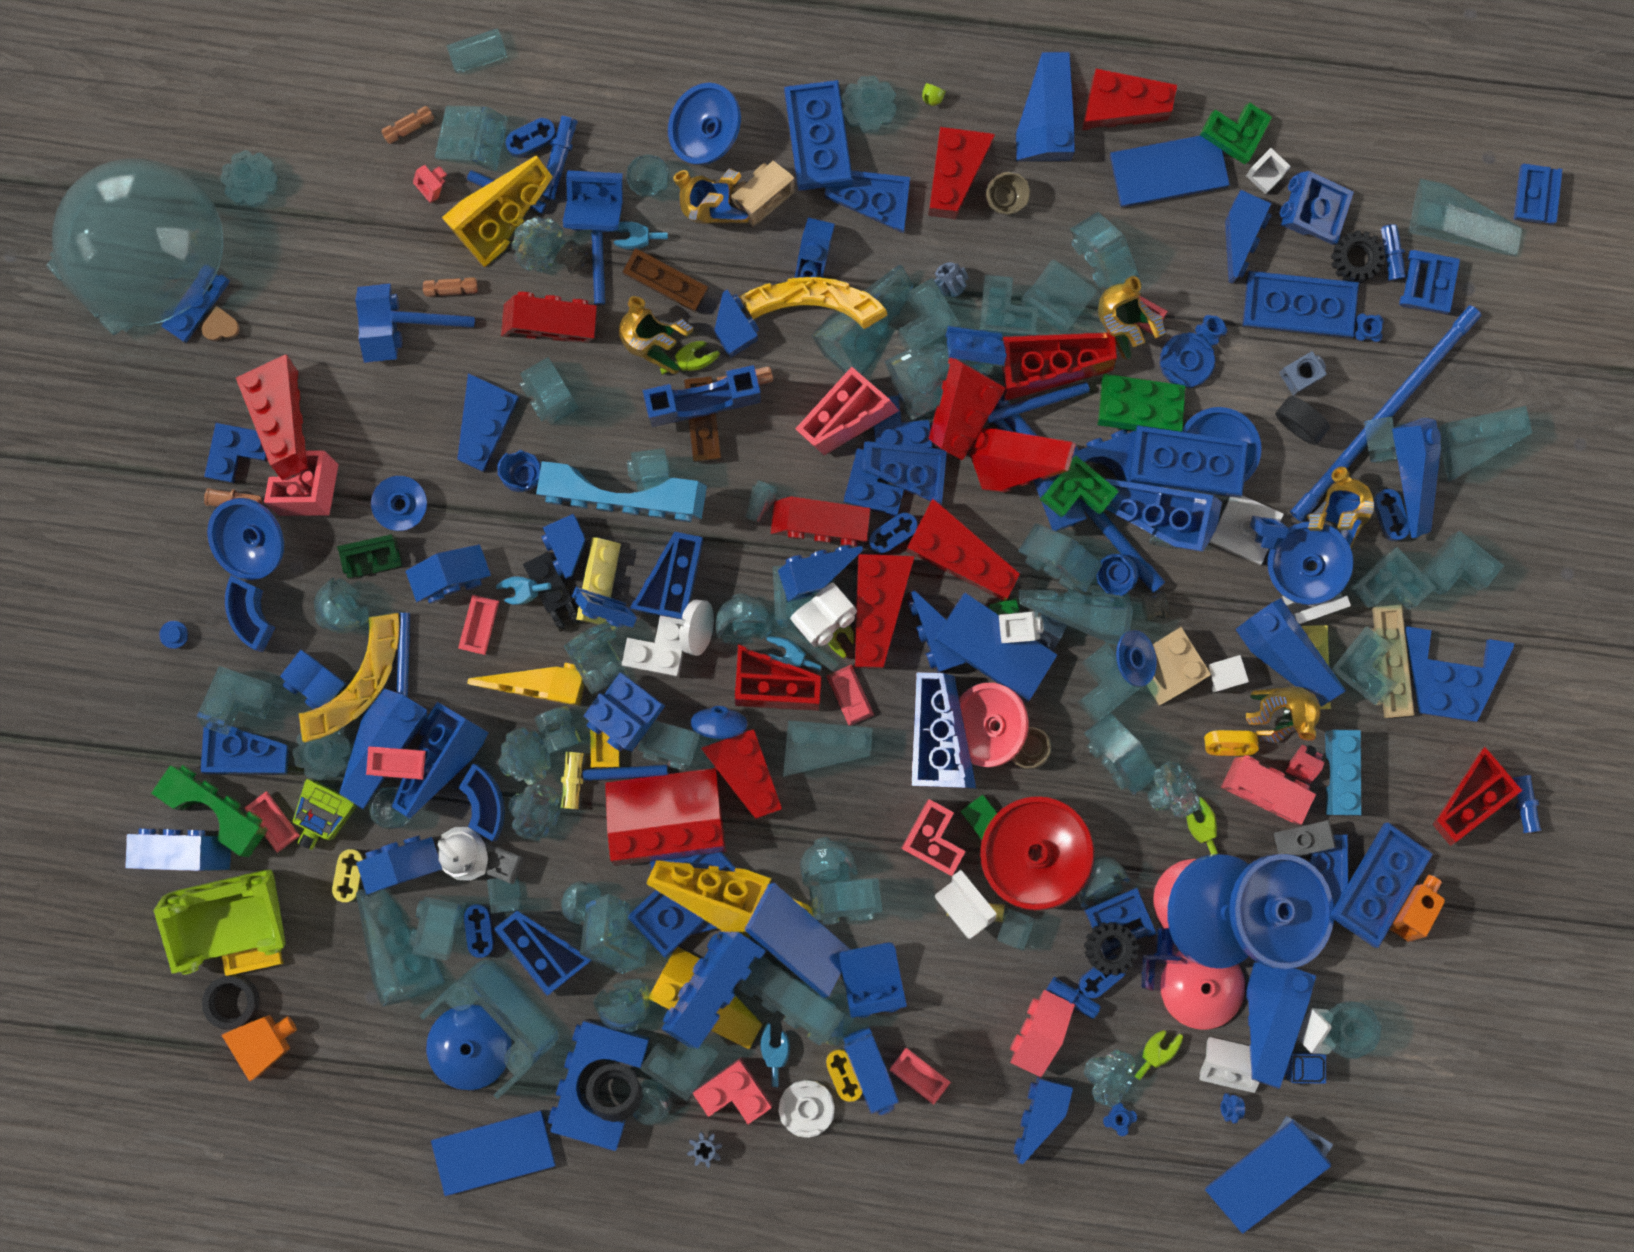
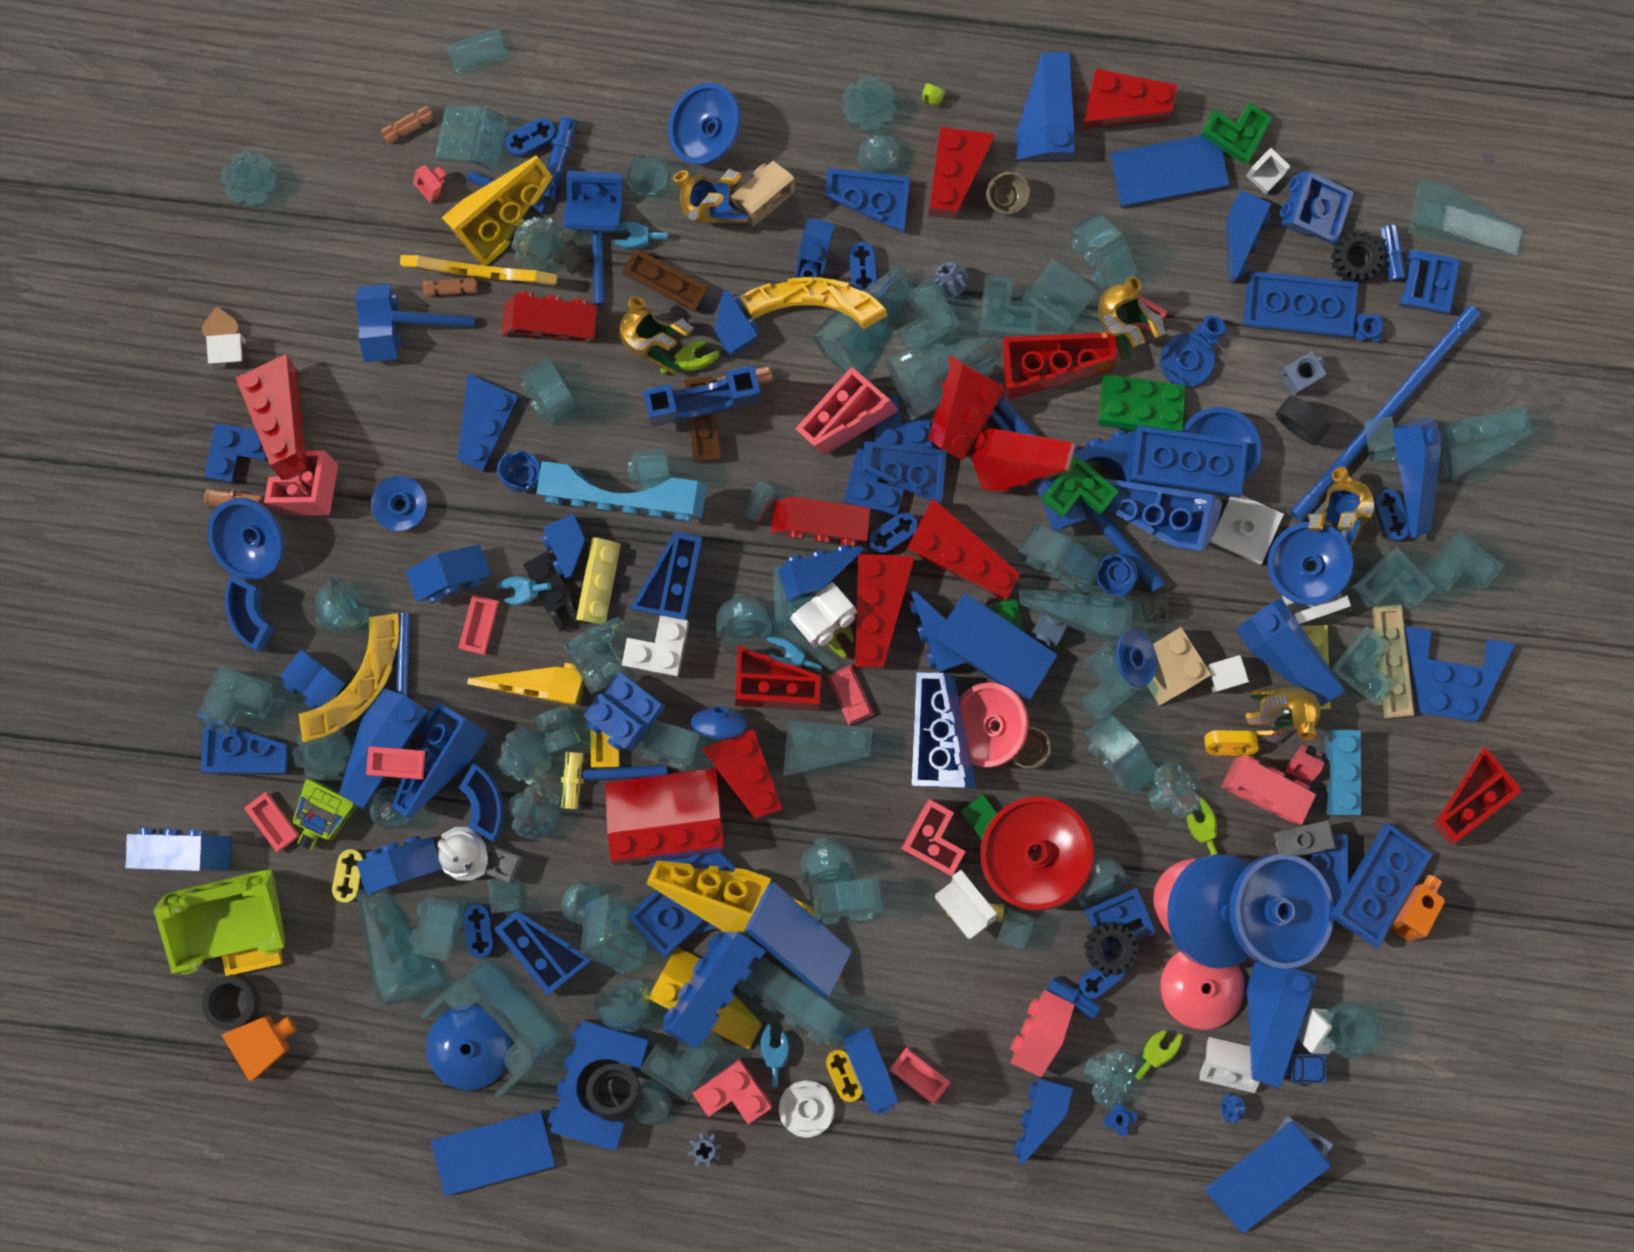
clear light blue windscreen [46,158,223,335] -> none
green arch [151,765,268,857] -> none
blue plate [159,621,188,649] -> none
blue plate [161,264,230,343] -> none
dark green hinge [337,534,403,579] -> none
blue plate [572,587,637,628] -> none
white tile [679,599,714,656] -> none
blue tile [784,80,853,191] -> none
blue bracket [839,942,907,1018] -> none
blue plate [945,326,1006,365] -> none
blue bar [986,382,1090,423] -> none
white bracket [999,611,1044,643] -> none
clear blue bracket [1141,928,1187,991] -> none
blue tile [1250,516,1288,549] -> none
blue pin [1513,775,1542,833] -> none
blue plate [1514,164,1563,225] -> none
none -> white panel [206,334,246,369]
none -> yellow tile [400,255,557,285]
none -> blue beam [849,242,876,294]
none -> clear light blue hair [857,133,901,174]

